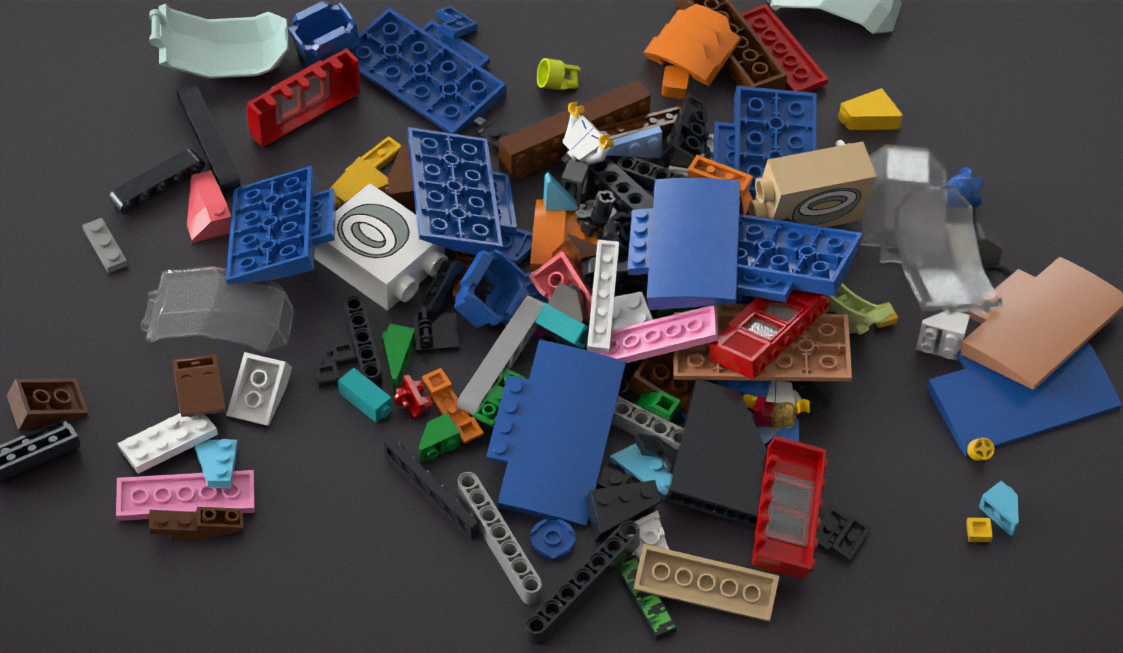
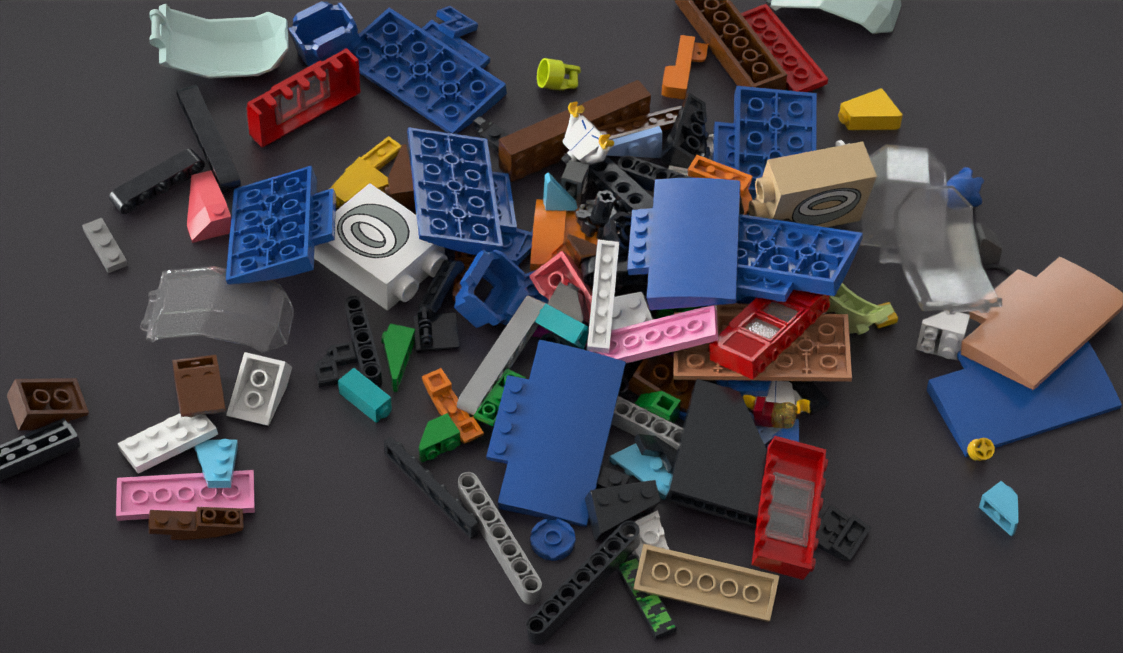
red hips [393,375,433,419] -> none
orange slope [644,4,741,86] -> none
yellow plate [966,518,992,542] -> none

